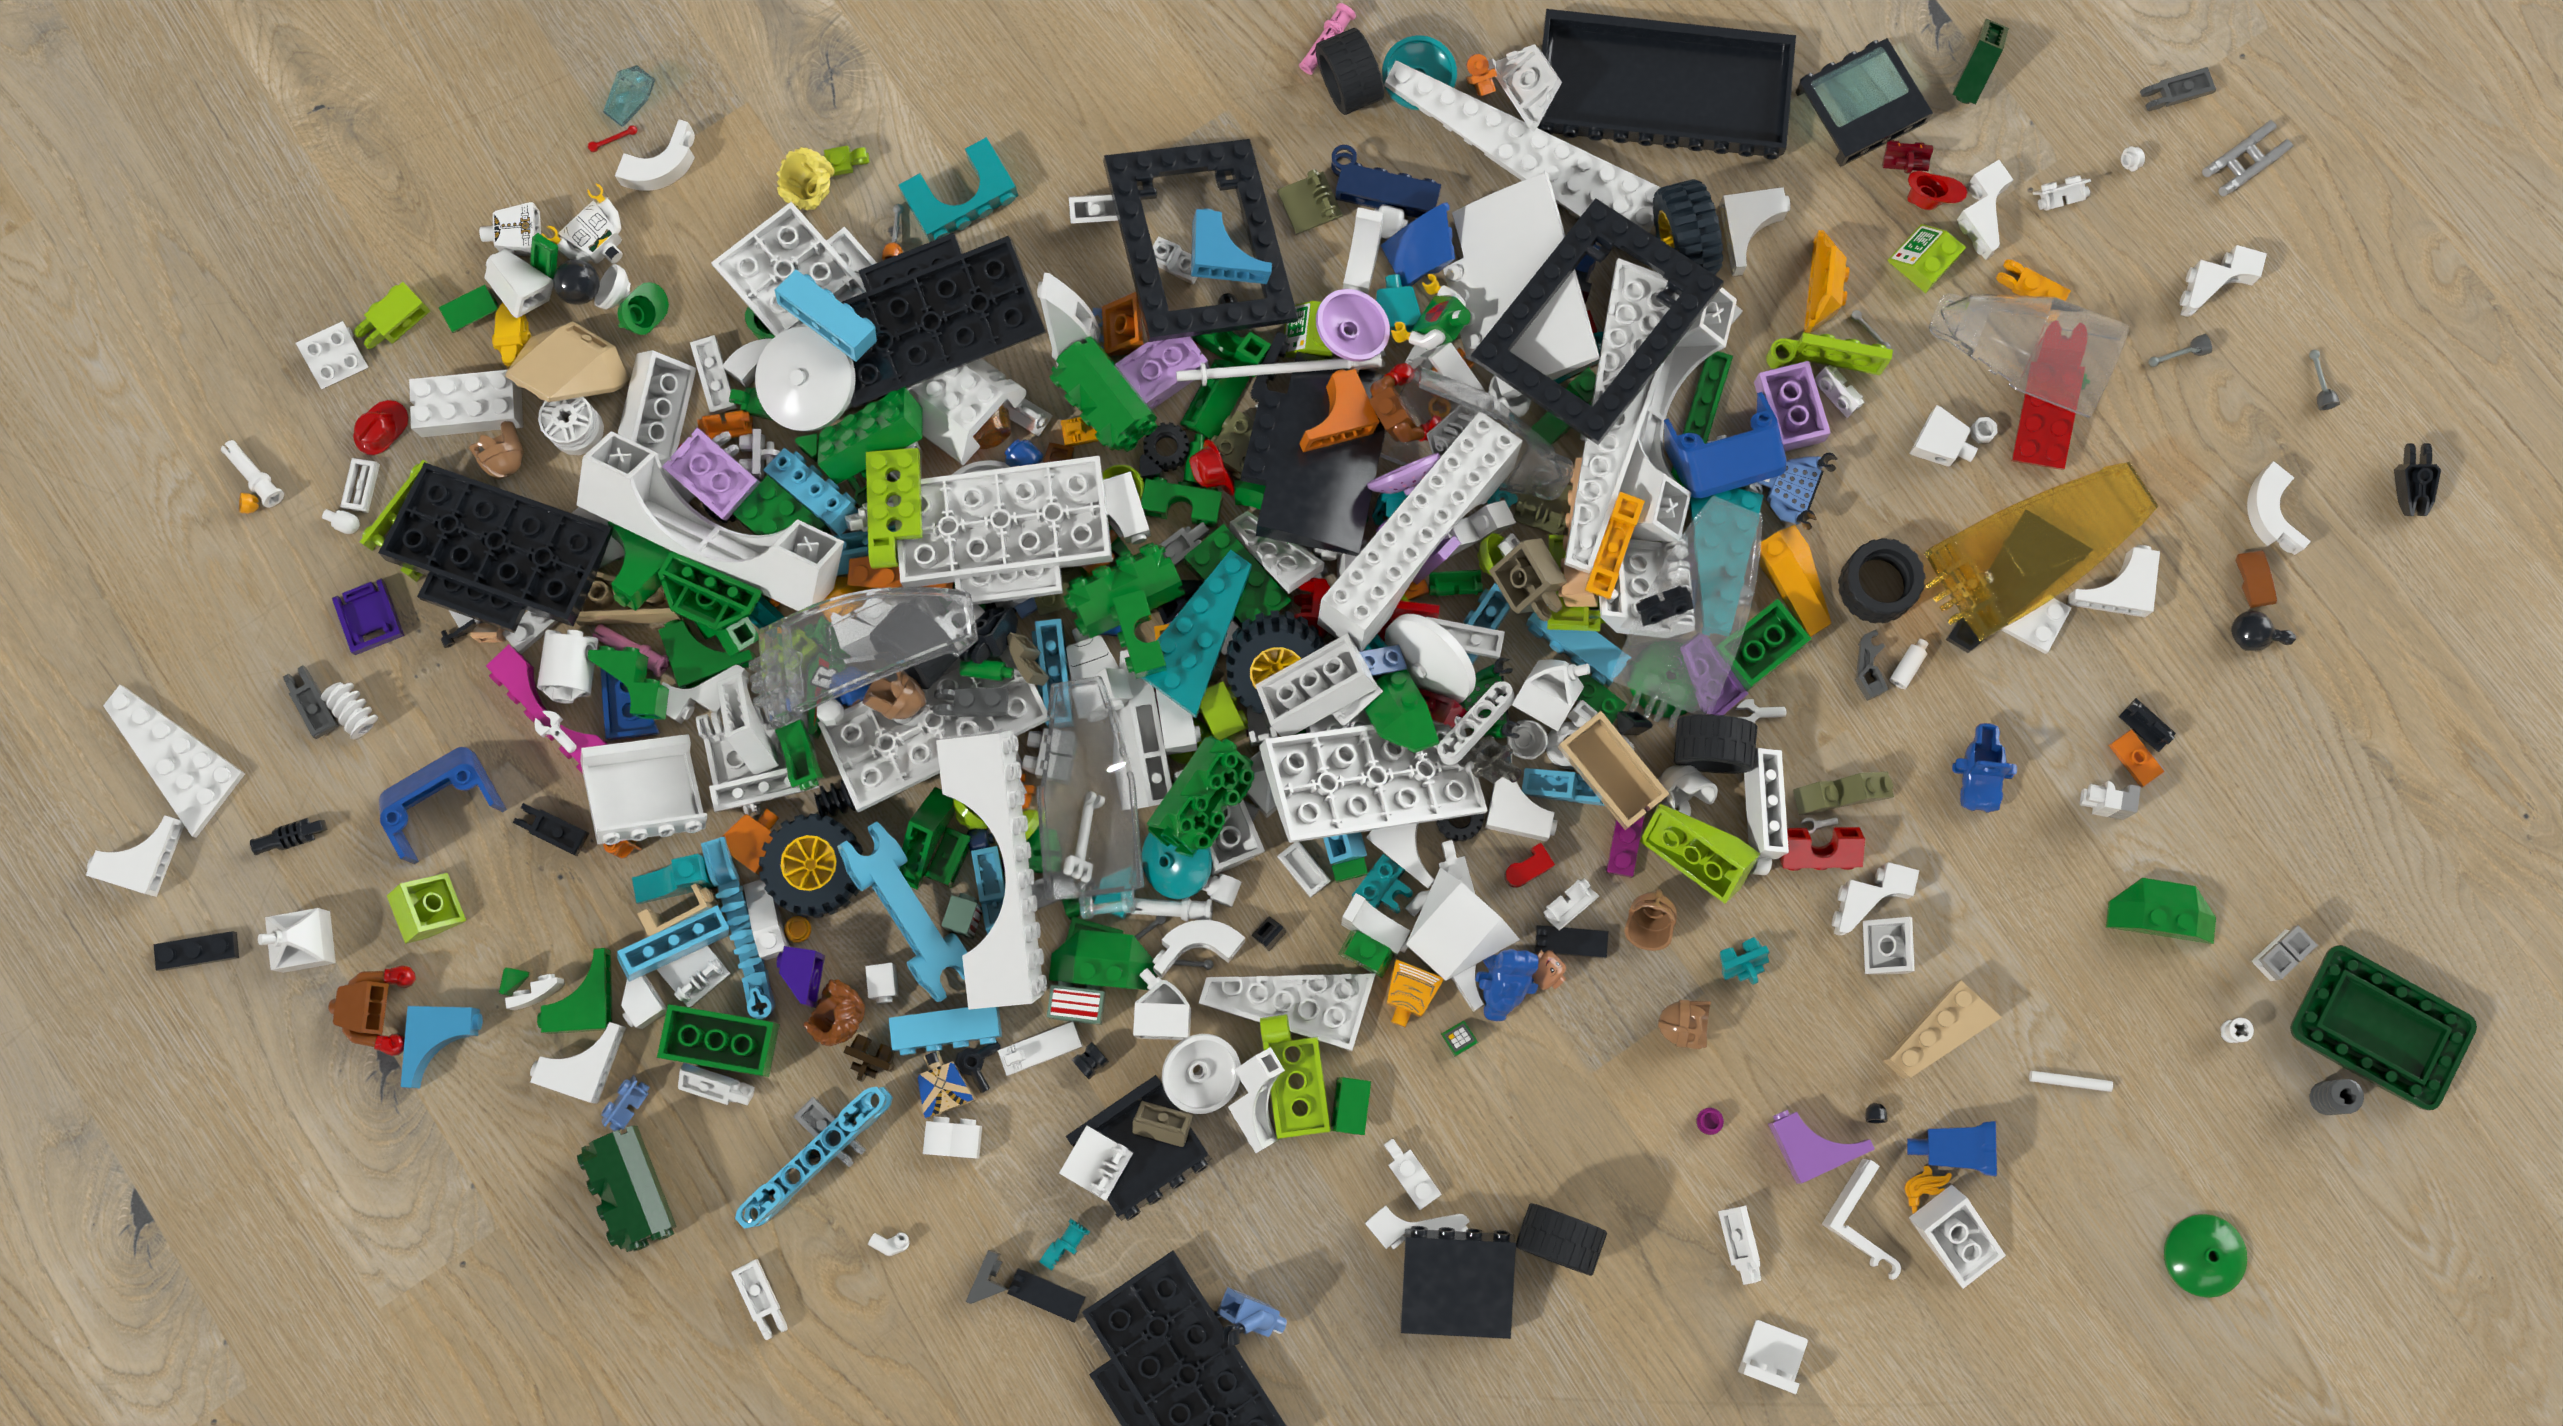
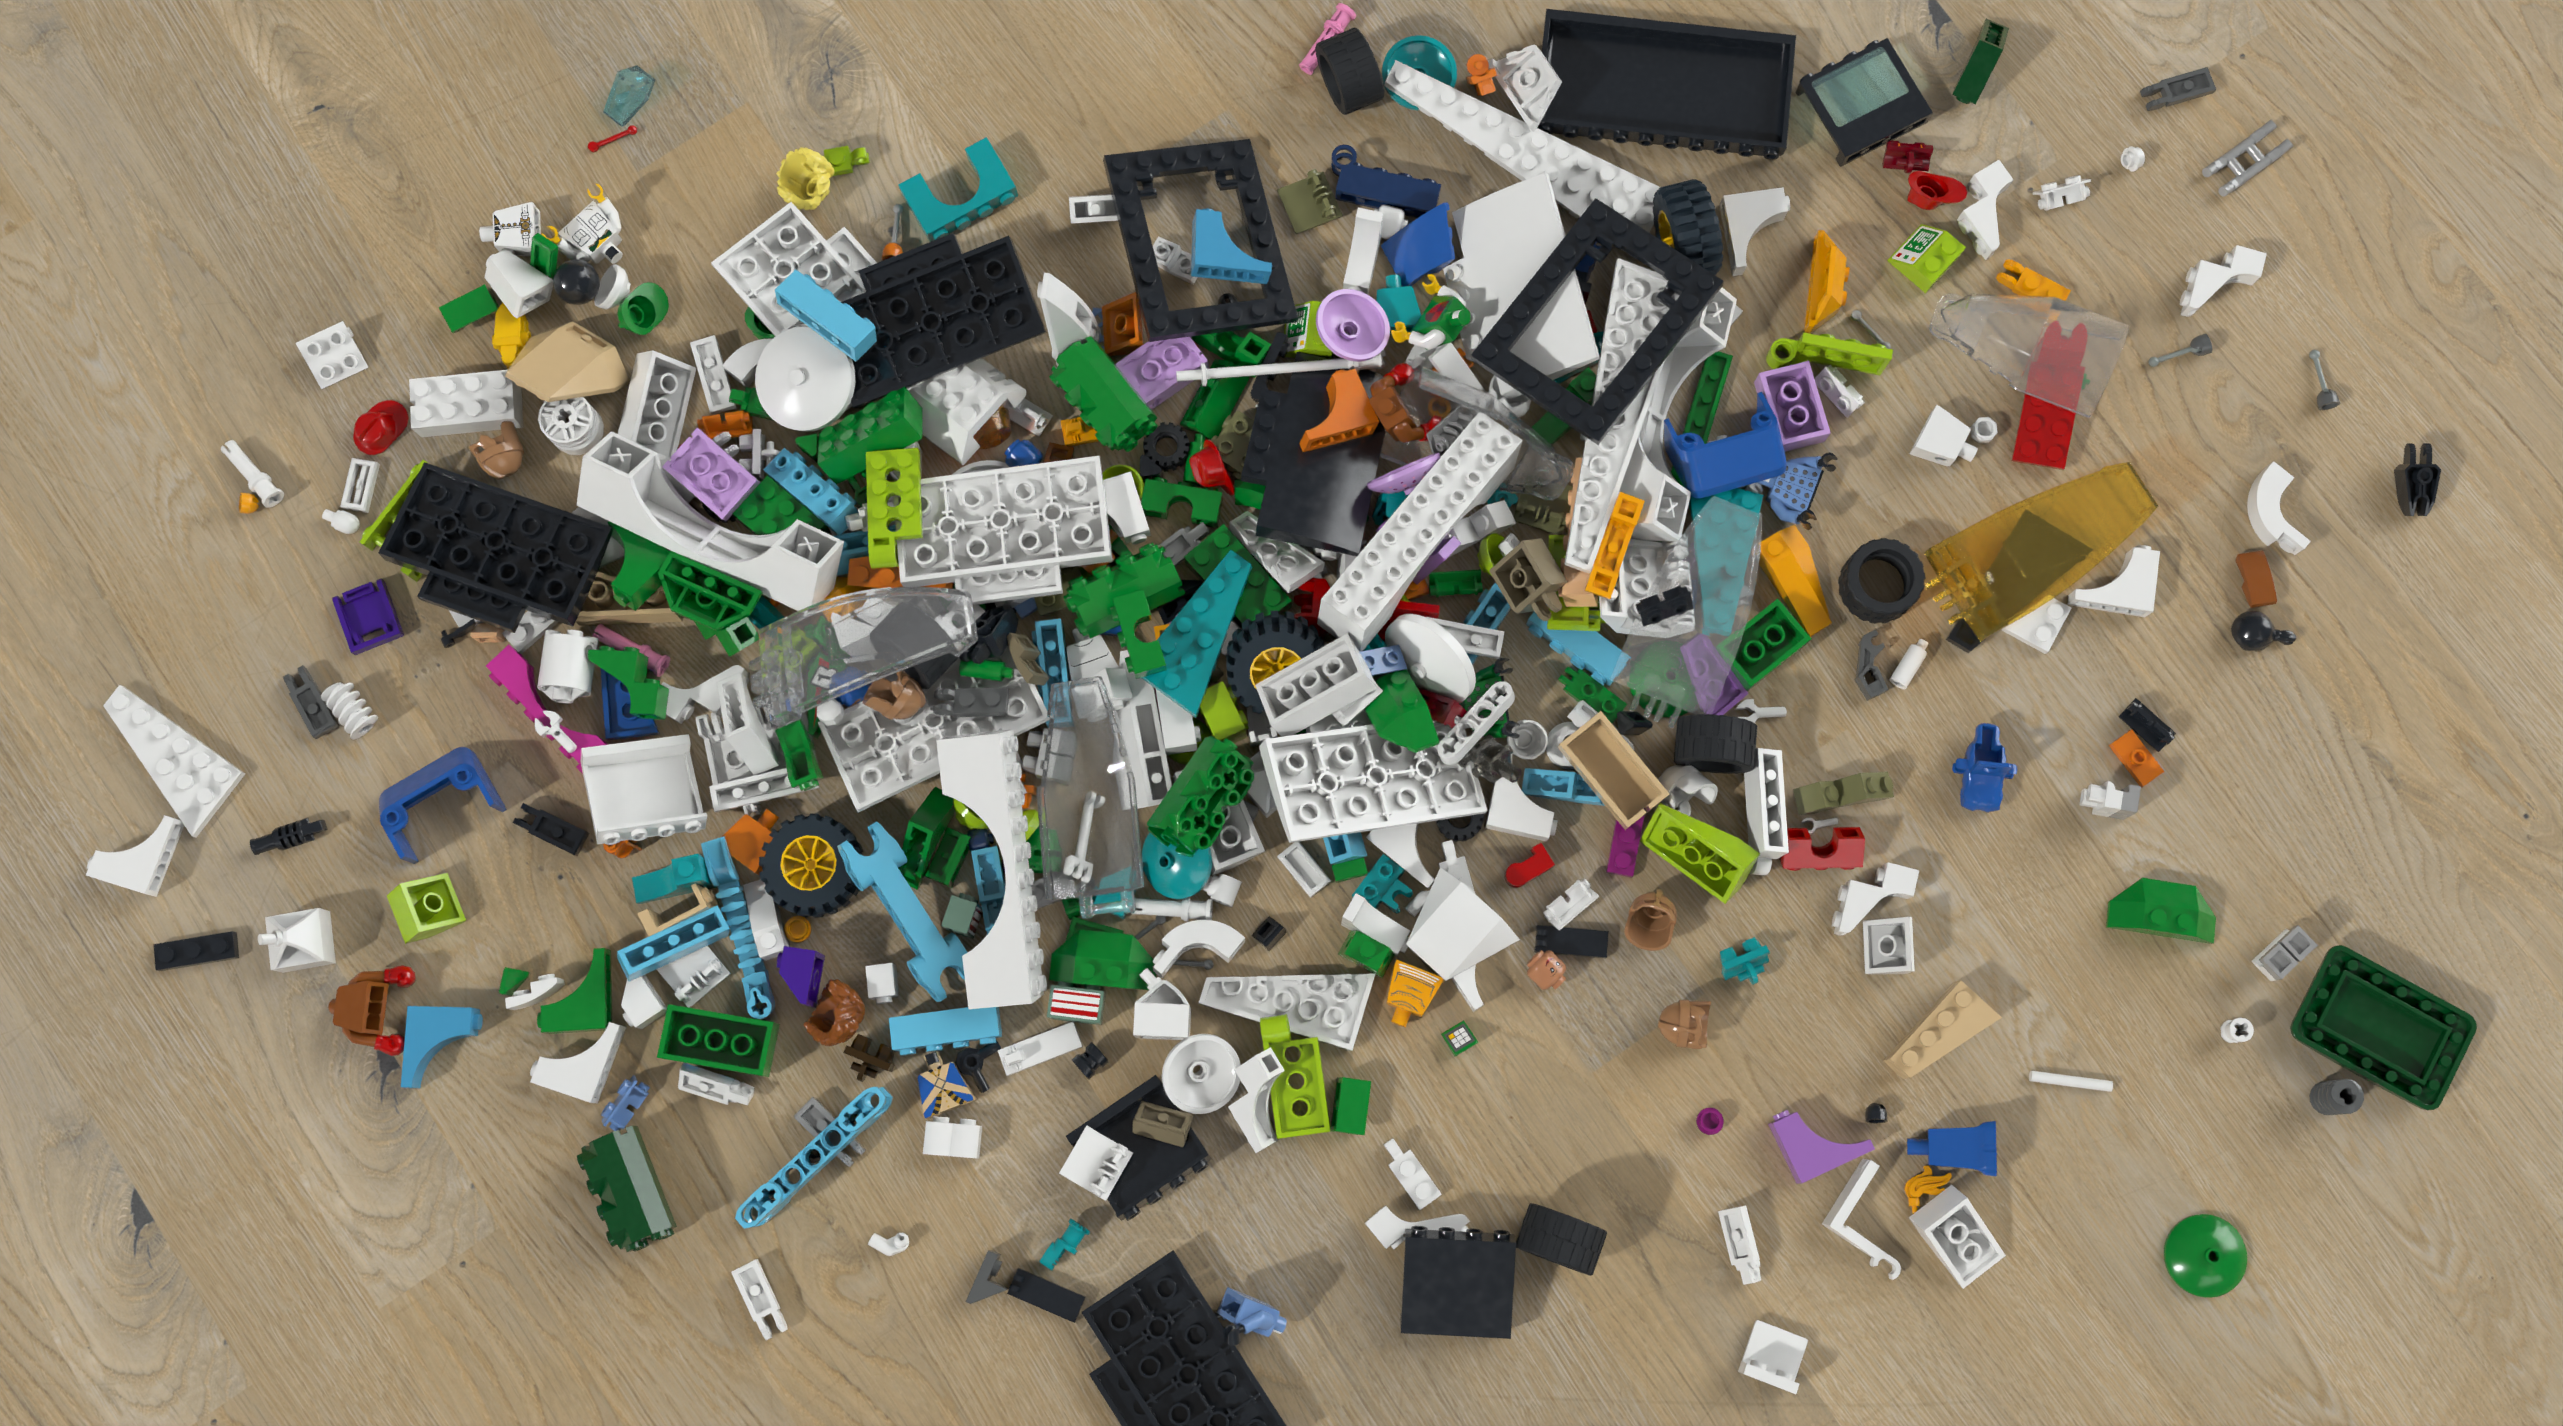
lime hinge [353,282,431,349] -> none
white arch [615,120,695,191] -> none
green arch [658,620,758,689] -> none
black piece [814,780,857,817] -> none
blue piece [1475,949,1539,1021] -> none
white piece [1512,659,1590,731] -> none

